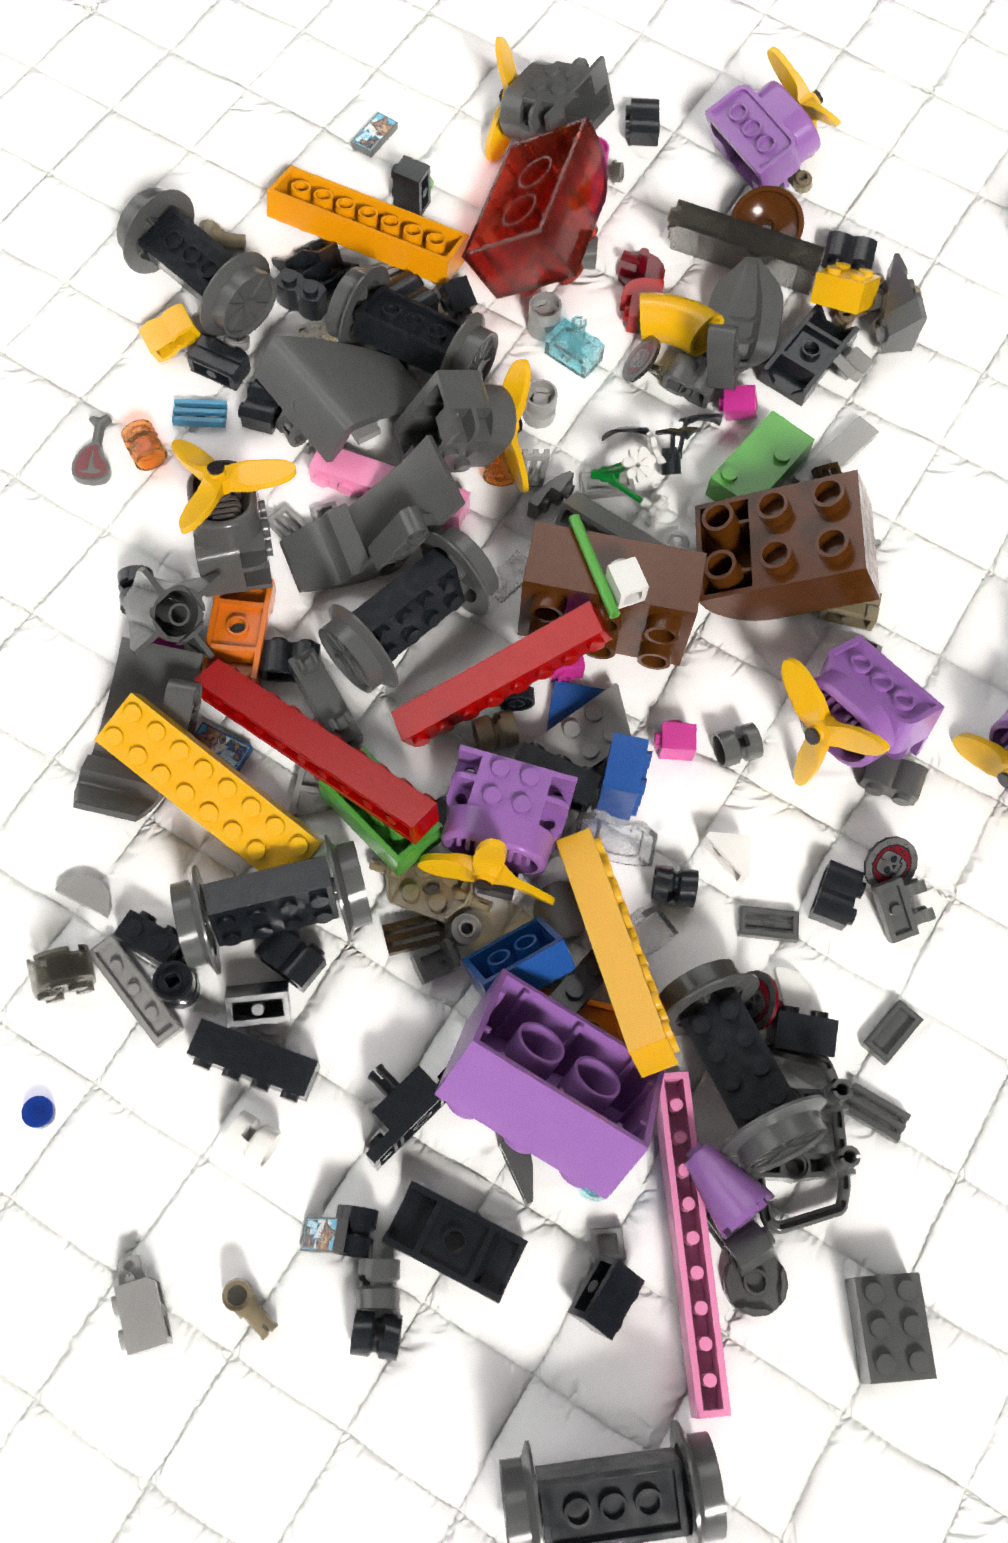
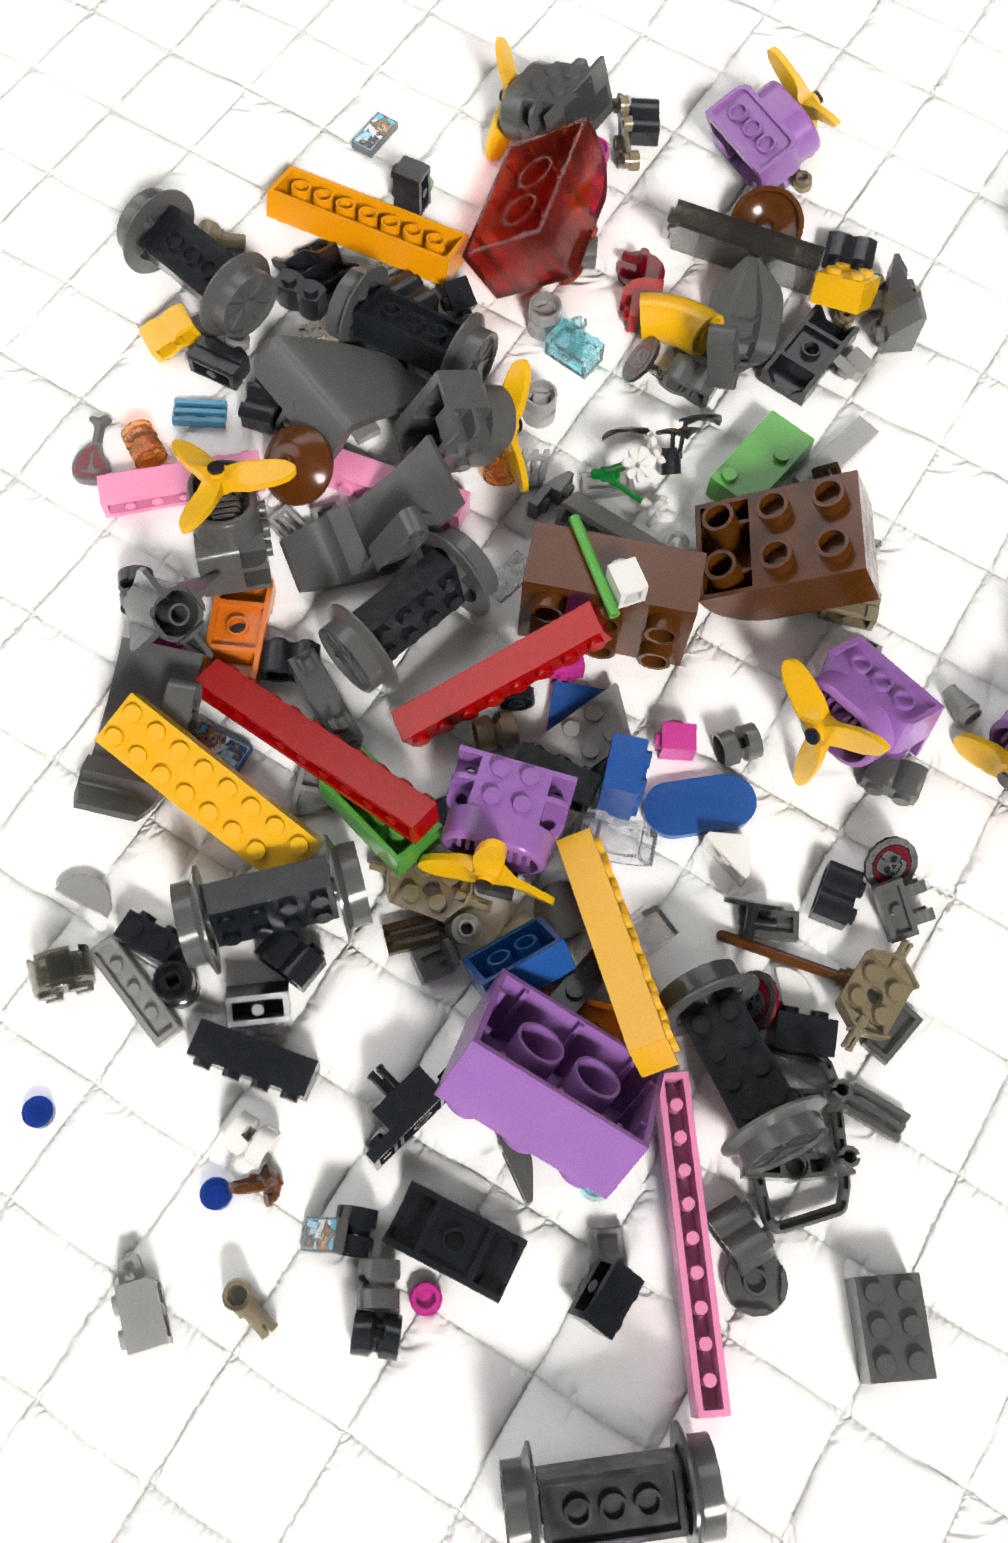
clear smoke plate [606,159,625,185] -> none
black wheel [651,864,699,908] -> none
medium lavender cone [685,1142,775,1239] -> none
dark pink brick [719,385,757,421] -> none
none -> bright pink brick [96,450,266,518]
none -> clear blue tile [199,1177,233,1211]
none -> reddish brown piece [227,1164,284,1207]
none -> reddish brown dish [263,424,334,506]
none -> dark pink tile [409,1281,442,1316]
none -> dark tan plant [613,92,640,171]
none -> blue tile [642,774,757,839]
none -> reddish brown piece [716,930,855,990]
none -> black shield [723,897,784,940]
none -> dark tan plate [835,939,920,1052]
none -> light grey cone [942,684,982,726]

